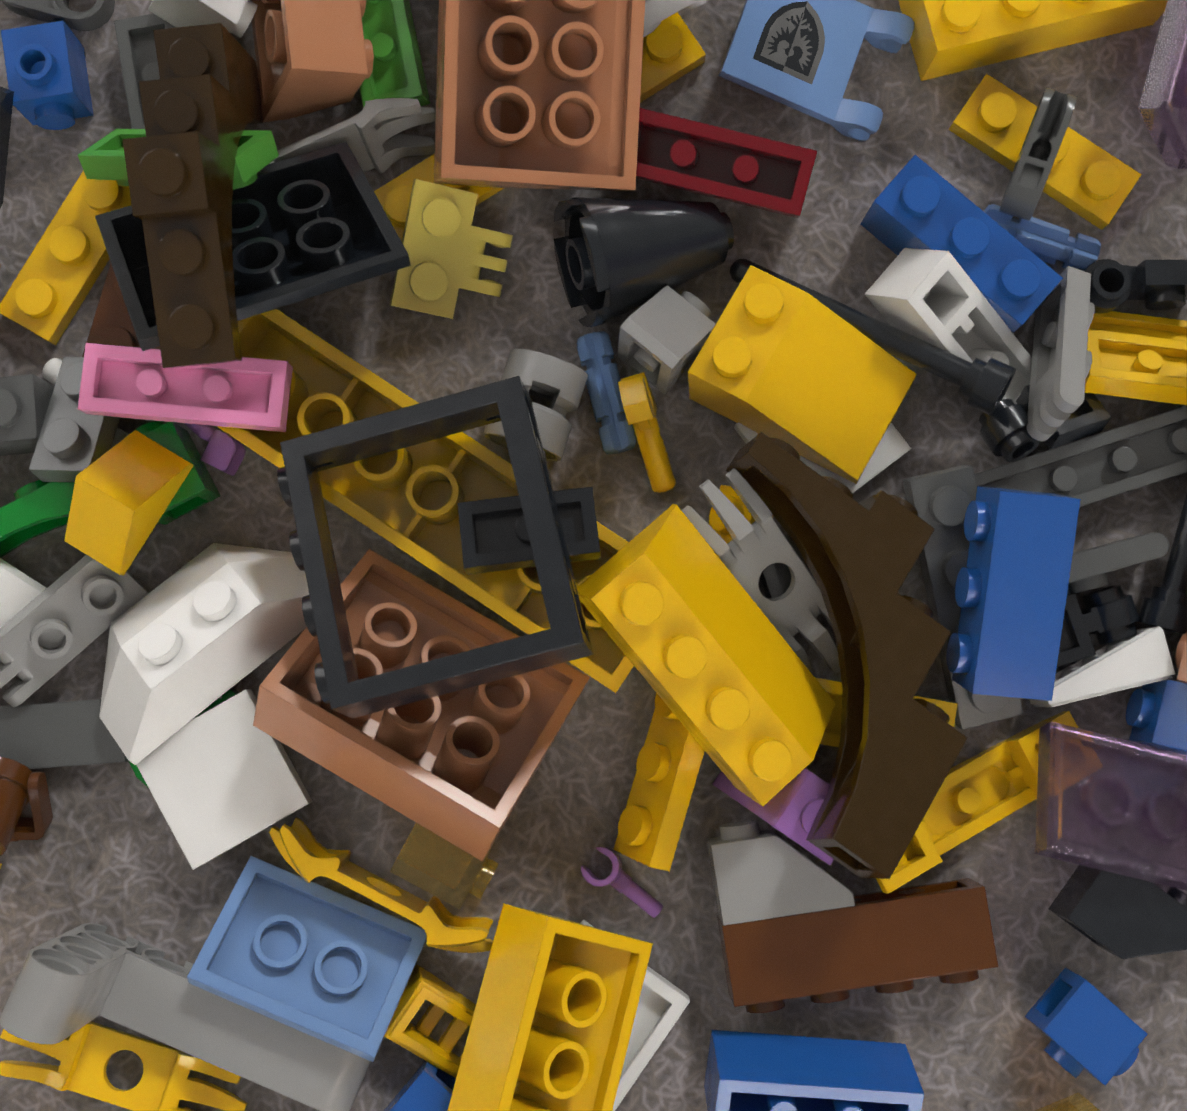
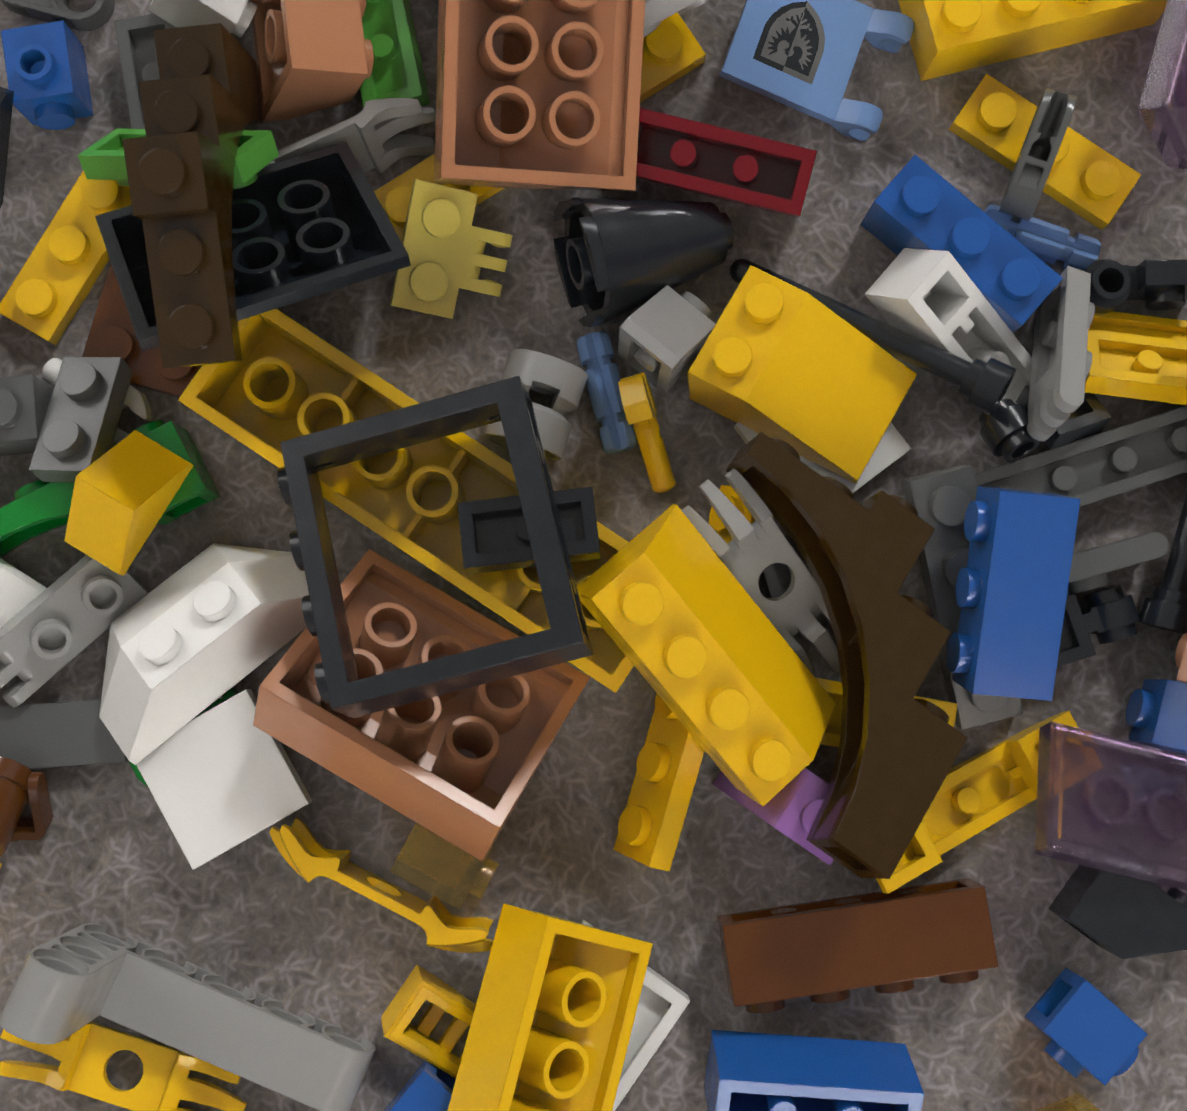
bright pink plate [78,343,293,432] -> none
medium lavender hand [184,423,246,476] -> none
medium blue plate [187,856,427,1062] -> none
medium lavender hand [581,847,663,918] -> none
light grey slope [706,820,855,926] -> none
white slope [1029,626,1175,707] -> none

